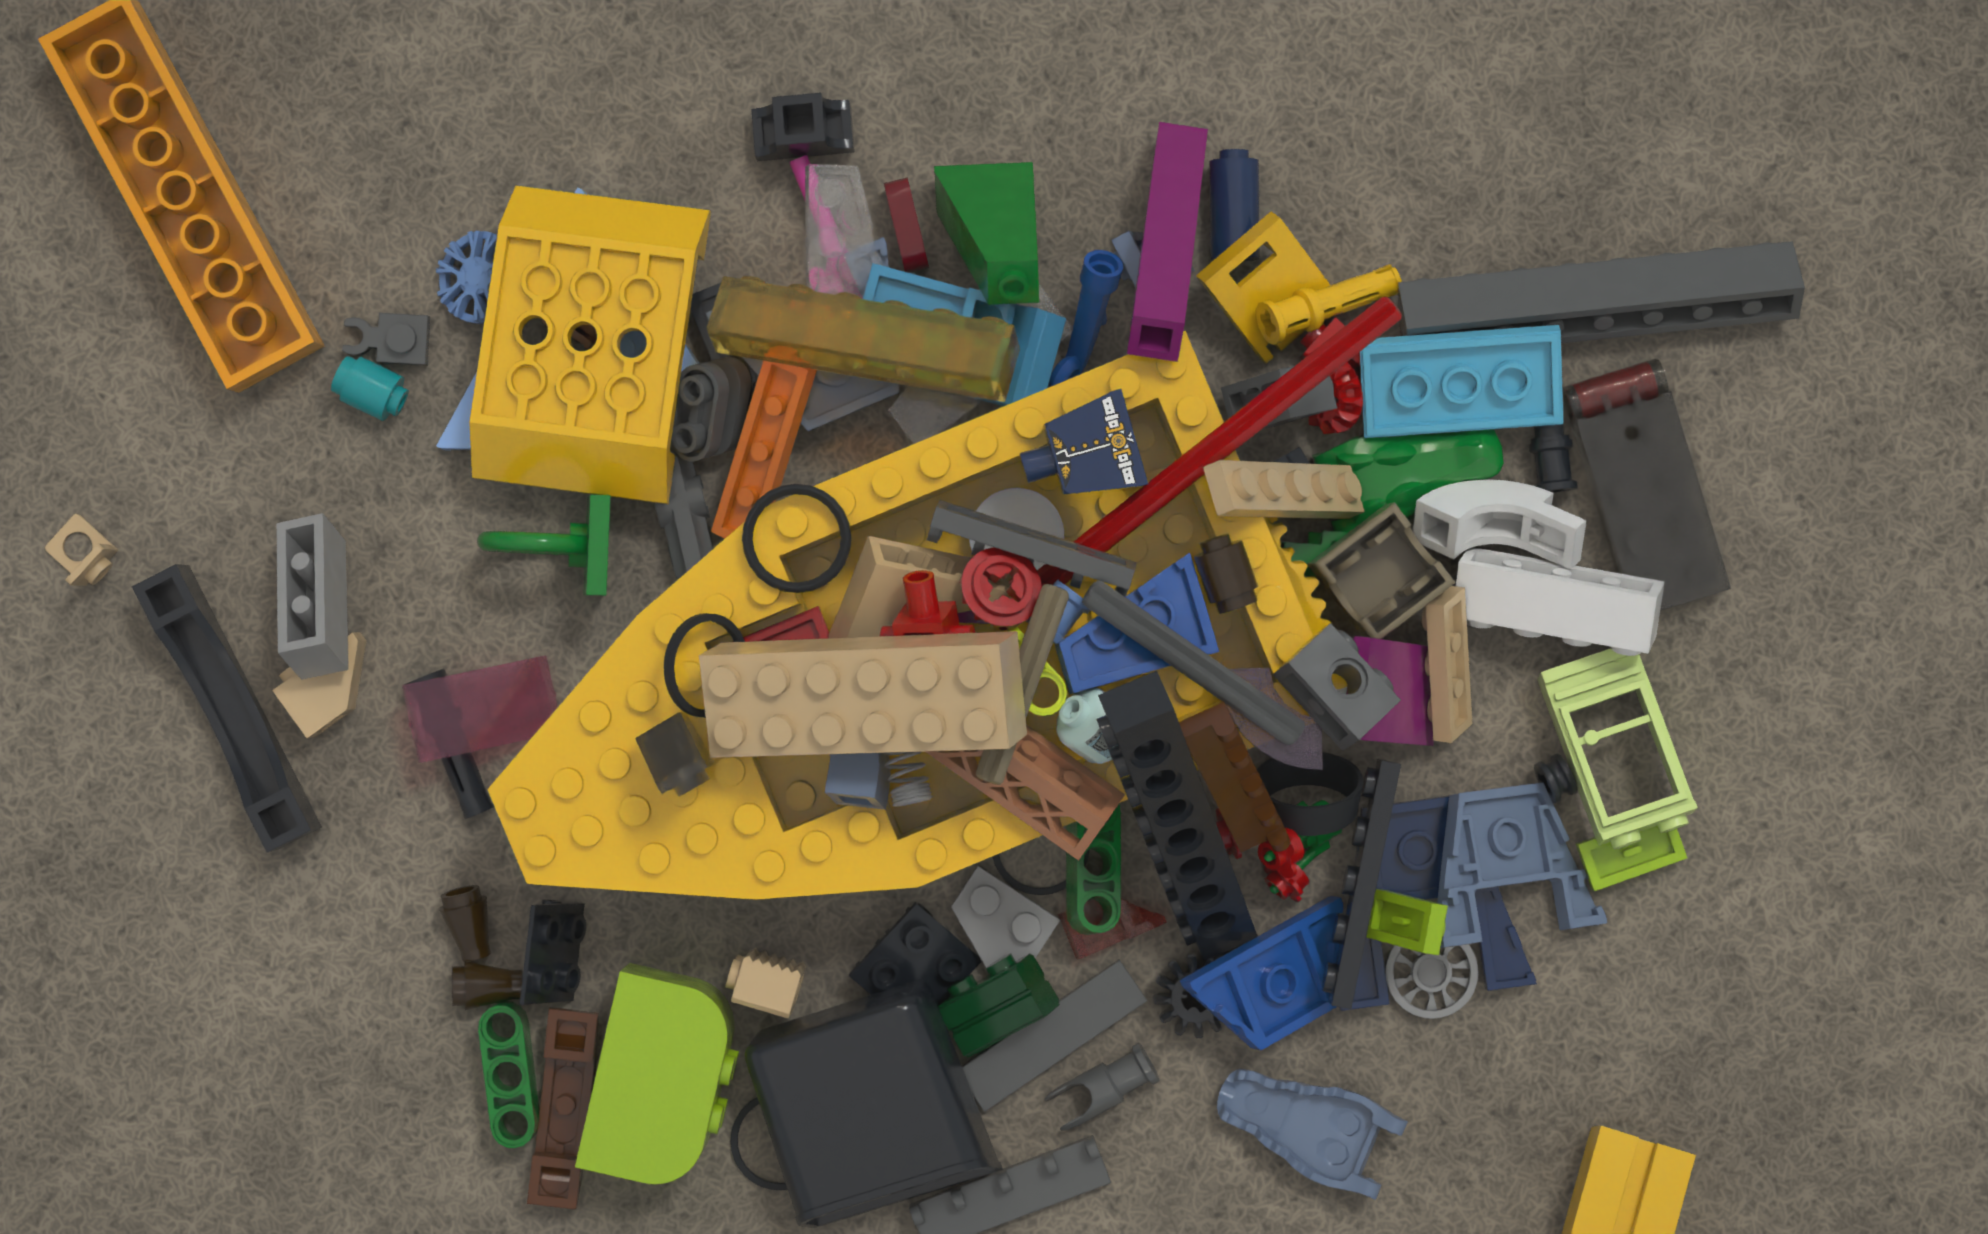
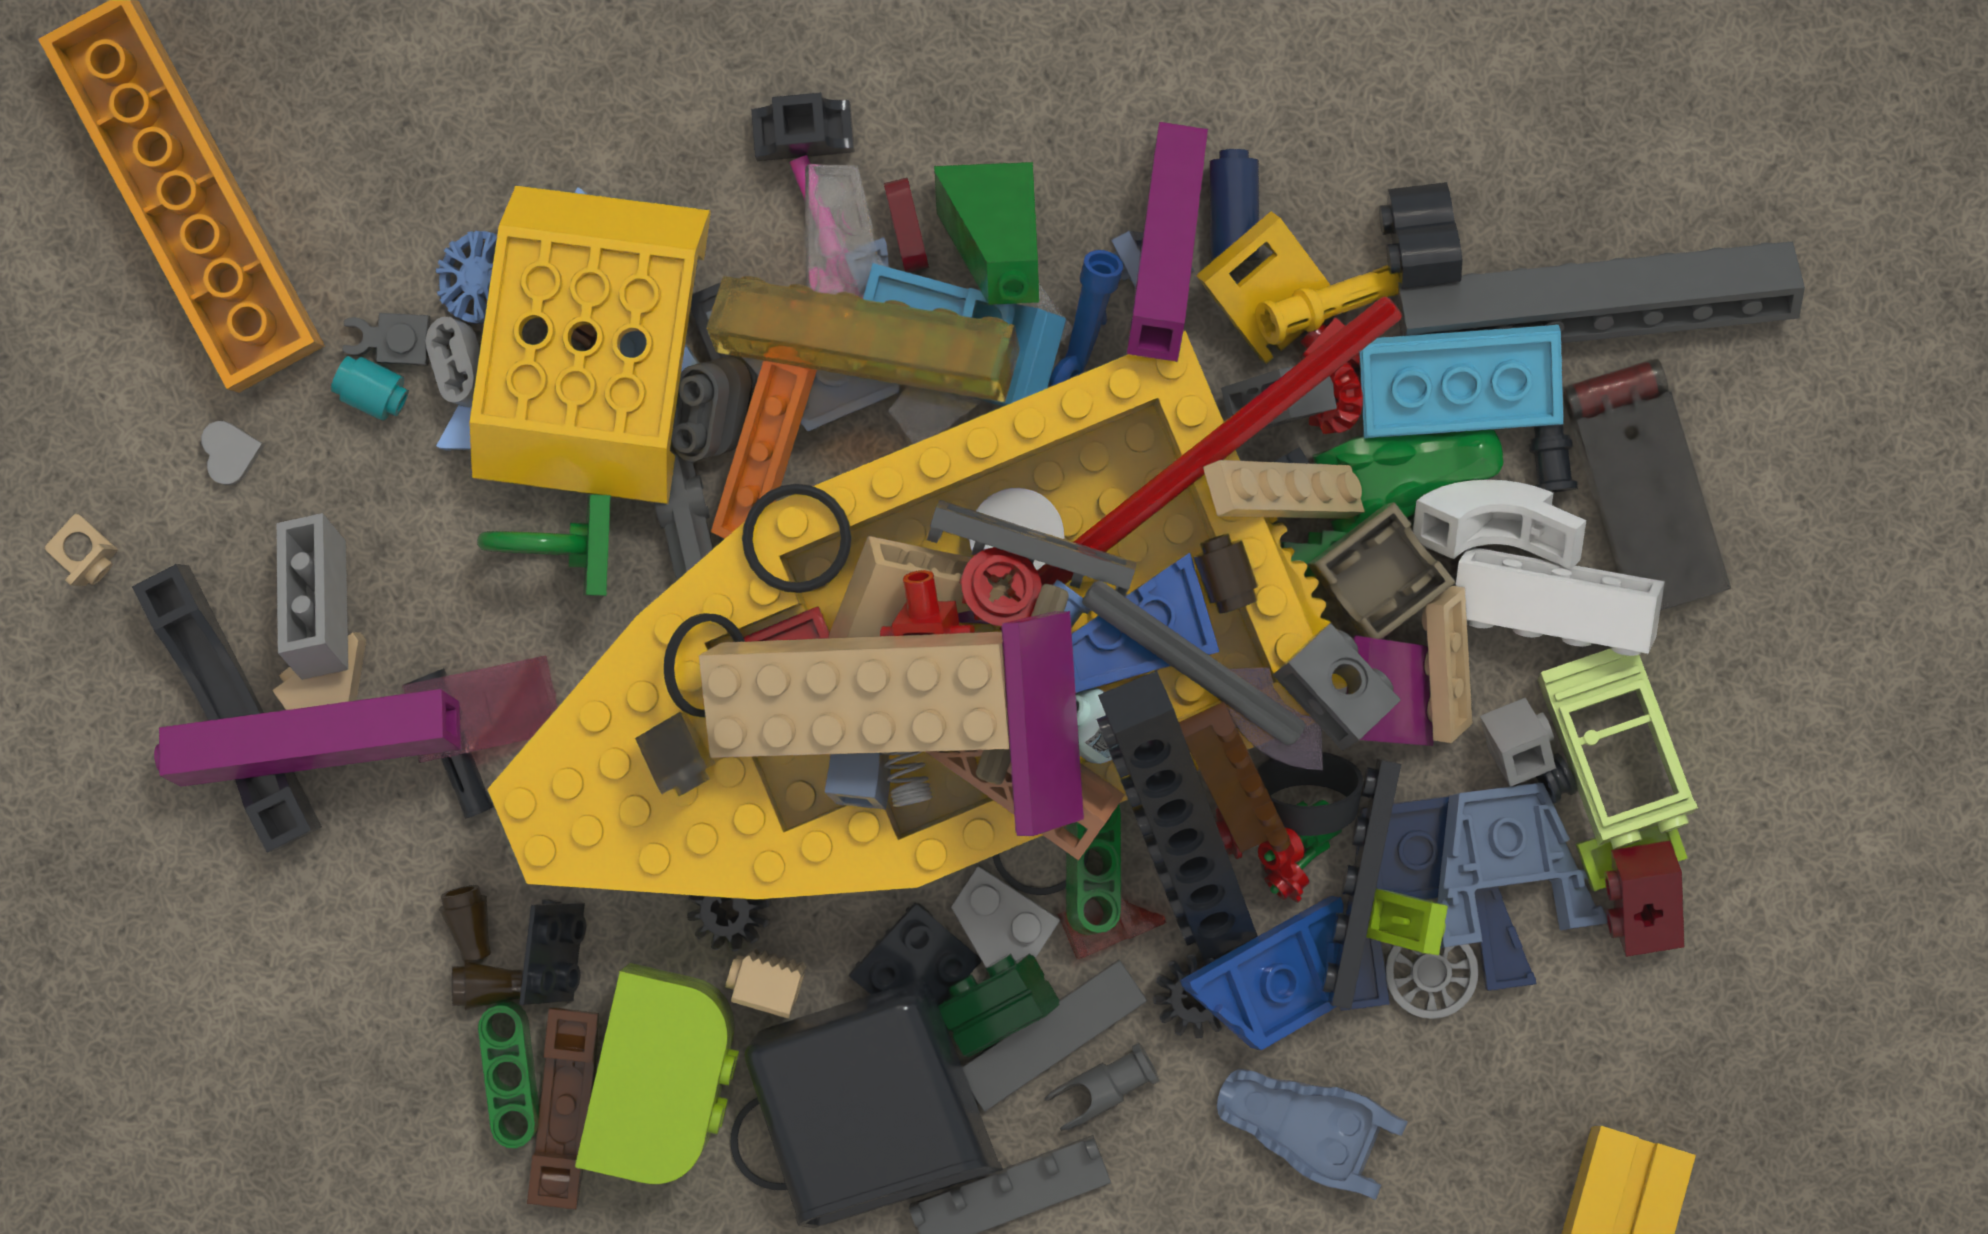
dark blue torso [1020,389,1148,494] -> none
none -> magenta brick [154,689,461,787]
none -> light grey tile [201,421,265,485]
none -> light grey beam [425,317,480,408]
none -> black gear [687,895,772,952]
none -> magenta tile [1001,611,1084,836]
none -> black brick [1379,182,1463,288]
none -> light grey brick [1480,698,1556,787]
none -> dark red brick [1604,840,1685,957]

